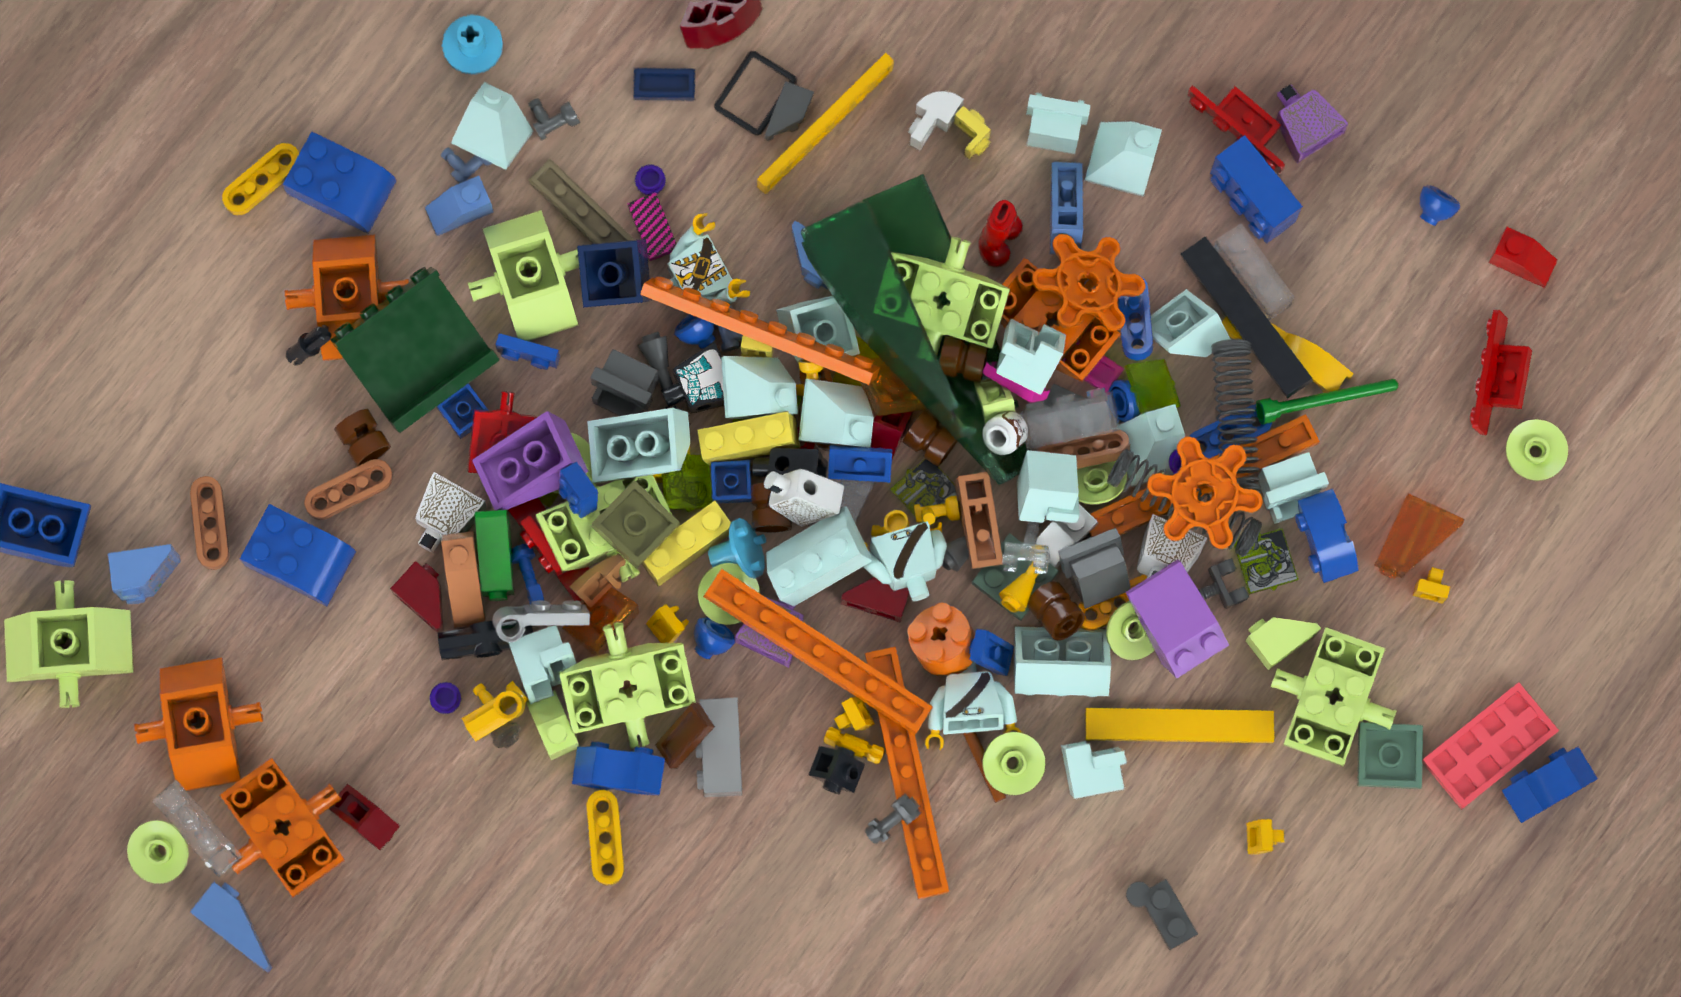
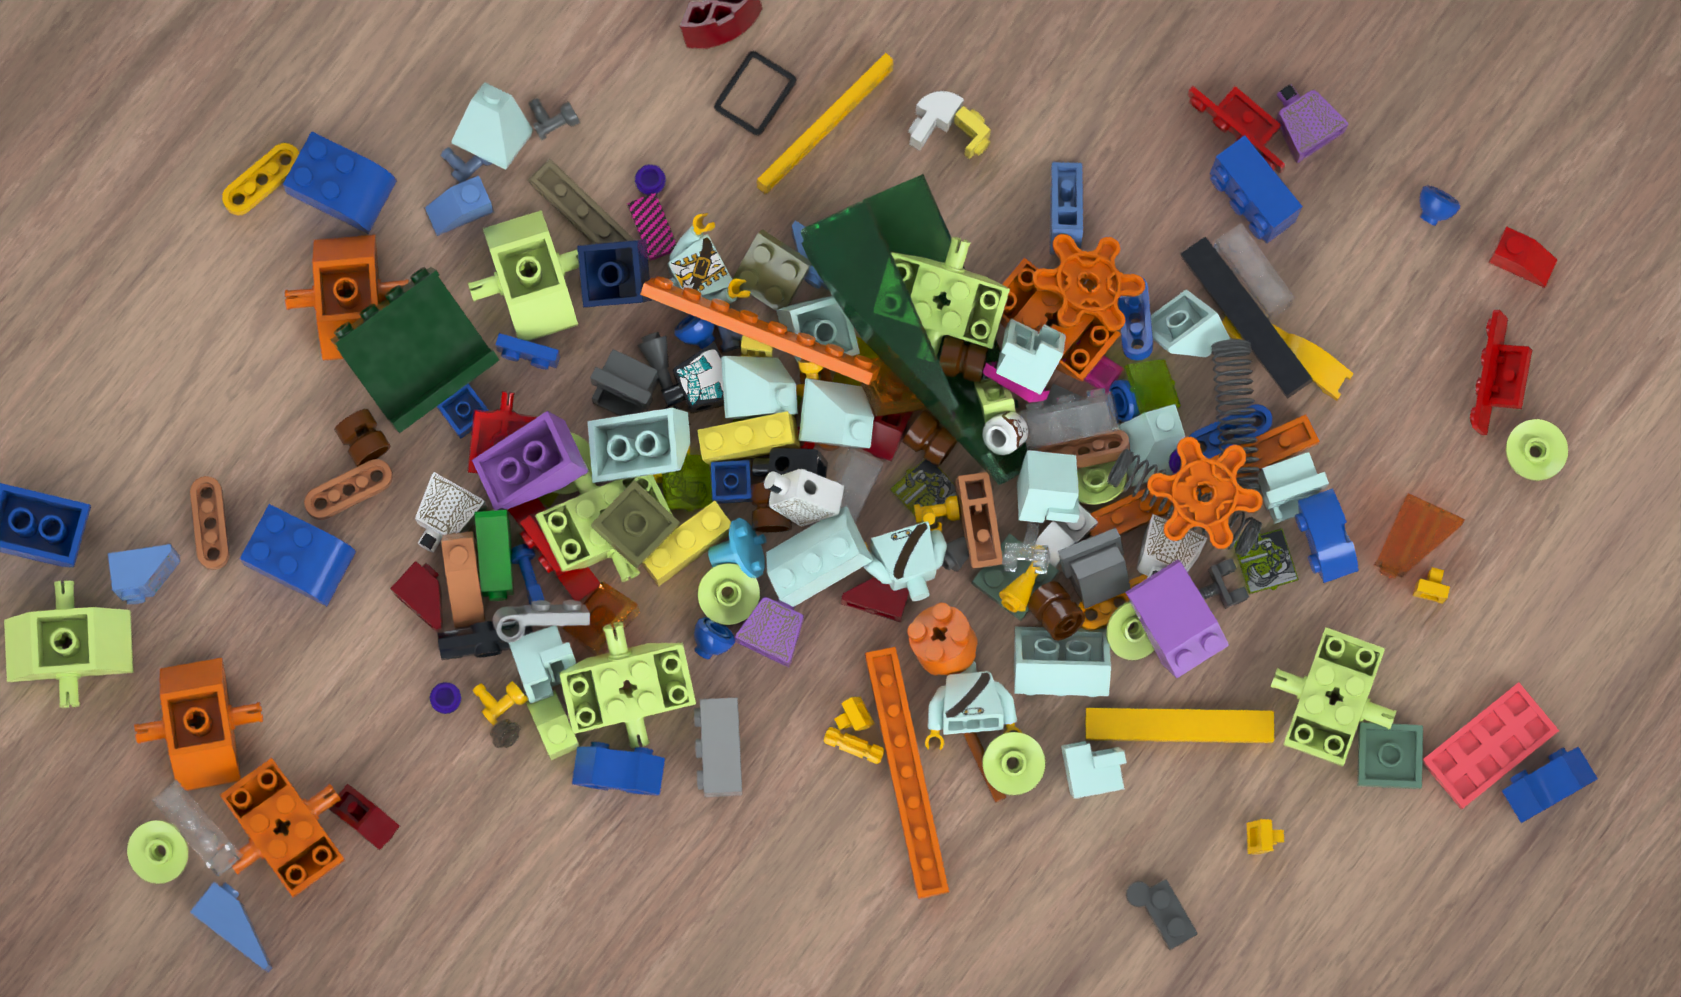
black axle [286,325,332,366] -> none
medium azure piece [442,15,503,75] -> none
yellow piece [461,691,525,742] -> none
blue piece [558,462,598,519] -> none
medium nougat slope [569,554,626,608] -> none
yellow plate [586,790,624,886] -> none
dark blue tile [633,68,695,101] -> none
yellow tile [646,604,689,643] -> none
reddish brown tile [655,702,715,769] -> none
orange plate [703,569,933,735] -> none
dark grey slope [764,81,814,141] -> none
black brick [808,746,865,795] -> none
blue plate [828,445,892,483] -> none
dark grey bar [865,793,921,844] -> none
yellow piece [871,510,910,537] -> none
blue plate [970,629,1014,676] -> none
red piece [978,200,1023,267] -> none
light aqua plate [1026,92,1091,154] -> none
light aqua slope [1084,122,1162,196] -> none
yellowish green slope [1246,617,1321,670] -> none
green piece [1256,379,1399,424] -> none
none -> olive plate [732,229,813,311]

